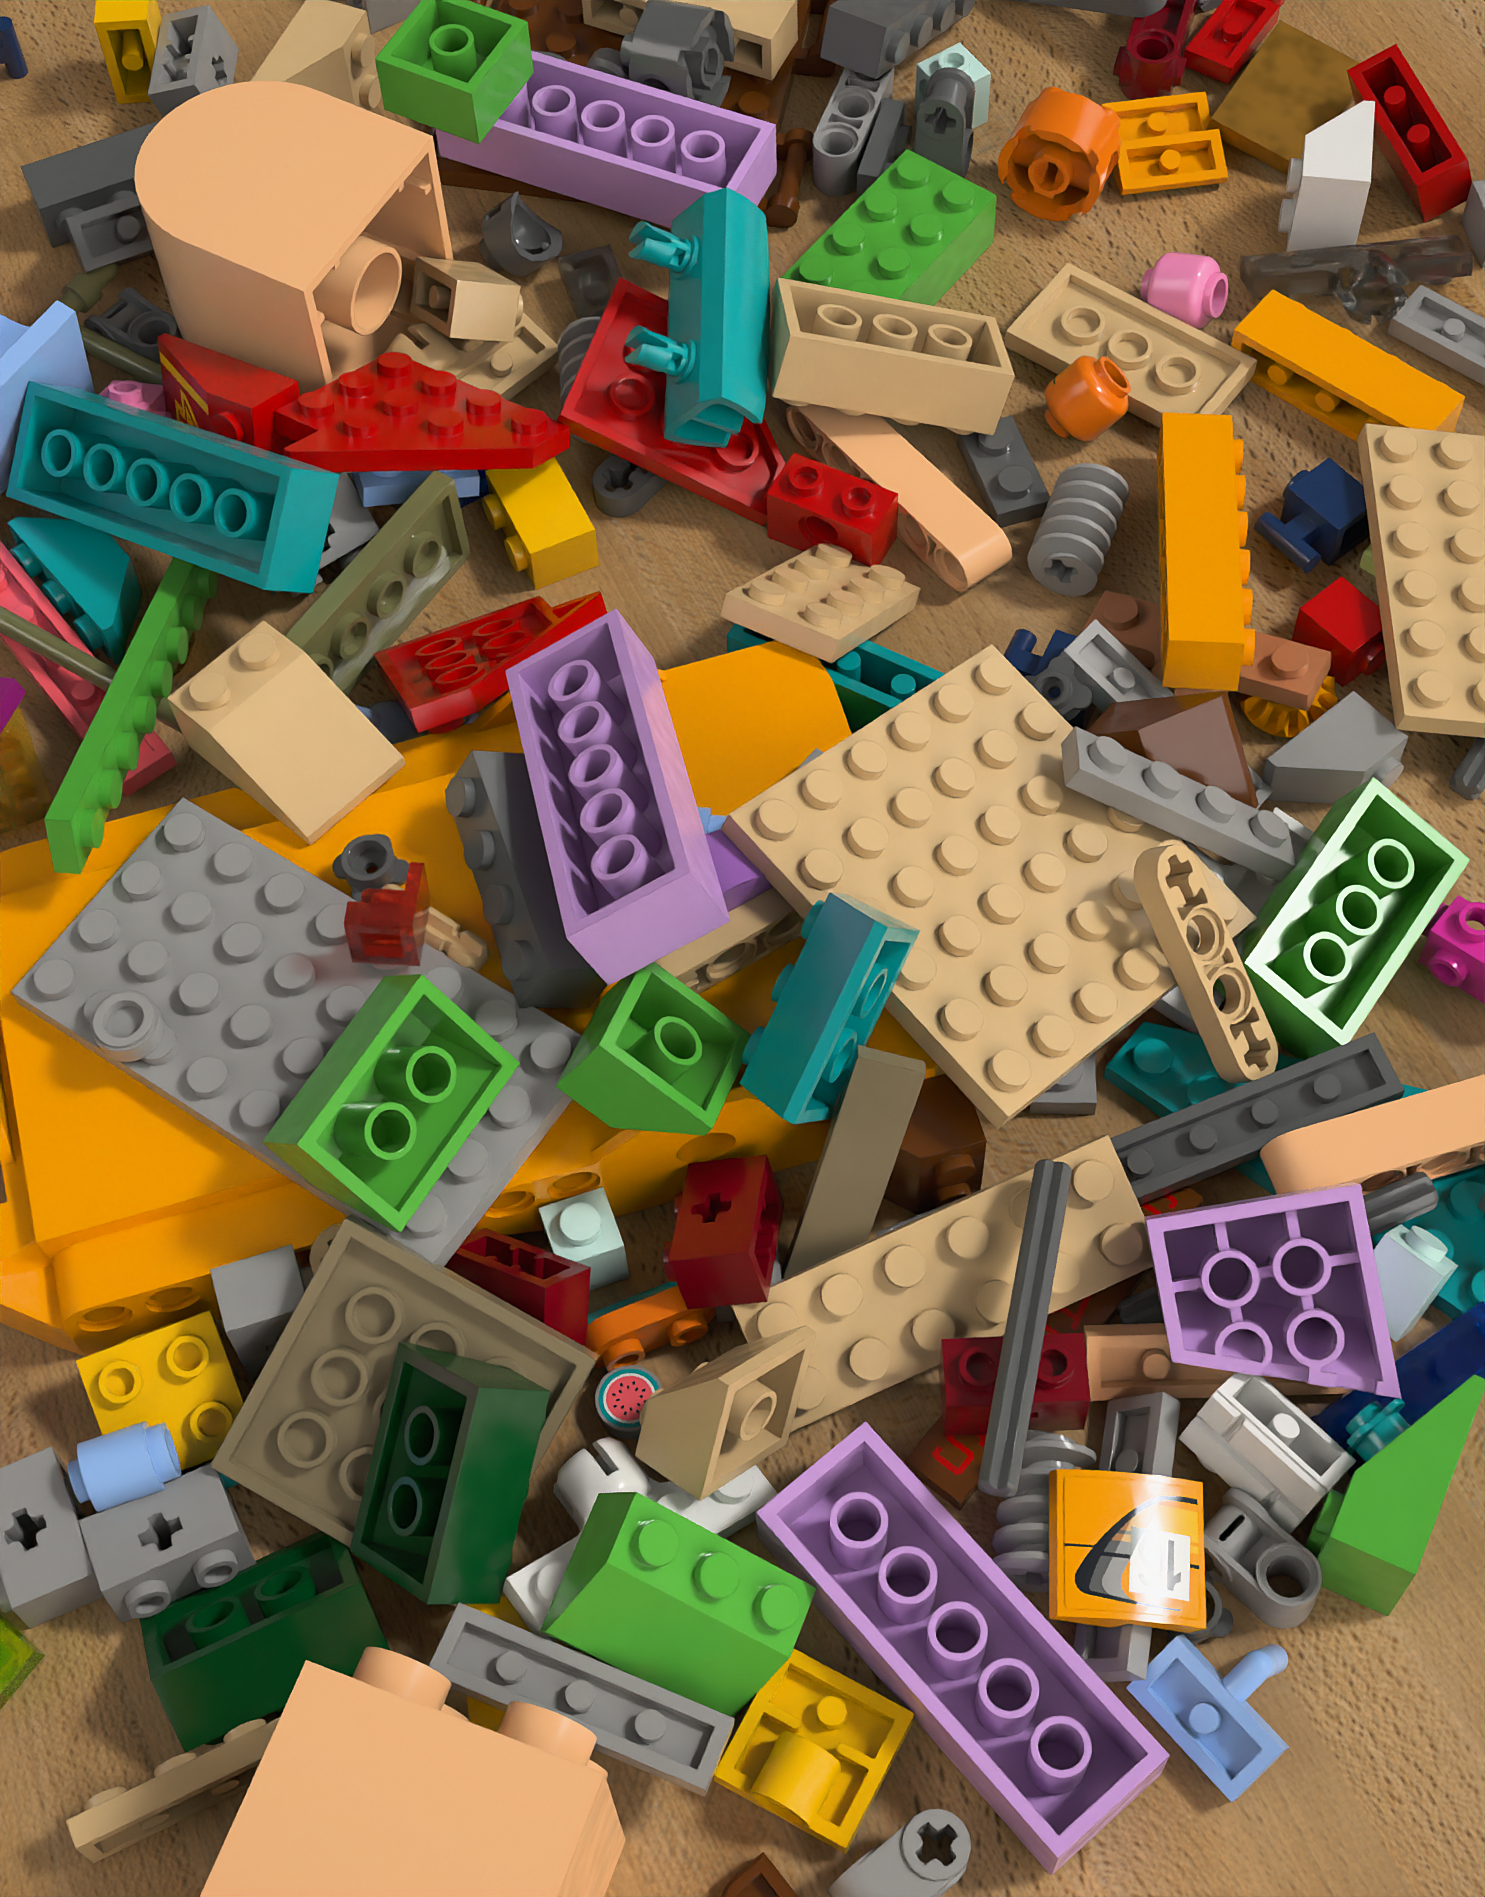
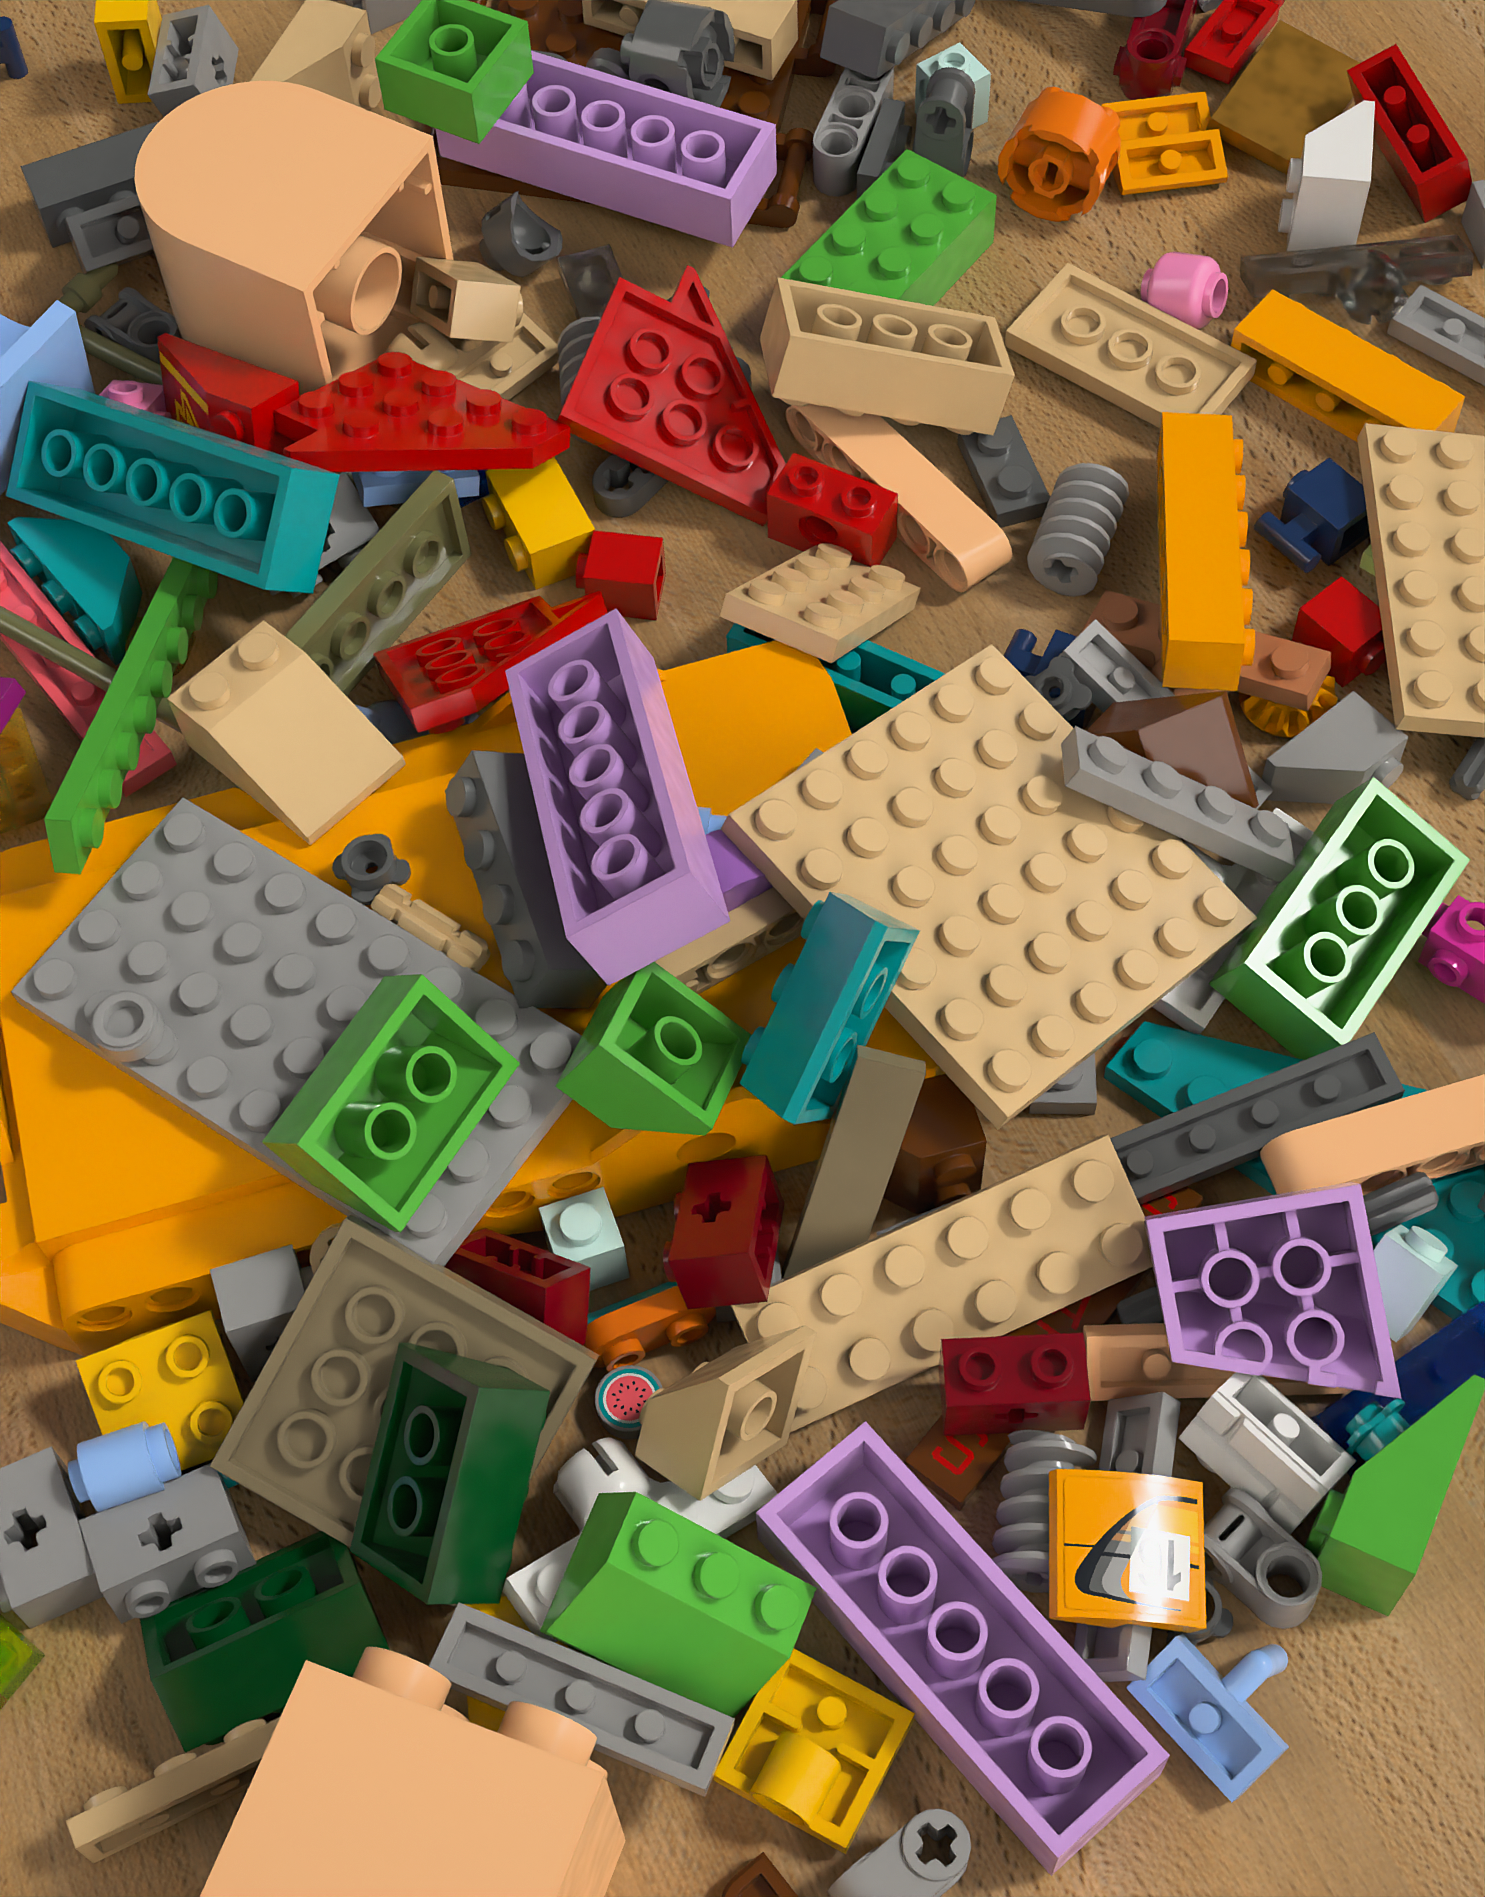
clear red panel [343,862,431,966] -> none
teal piece [624,187,770,448] -> none
dark grey axle [978,1159,1072,1498] -> none
orange head [1044,355,1131,442] -> none
tan beam [1134,844,1278,1084] -> none
none -> red brick [575,530,666,620]

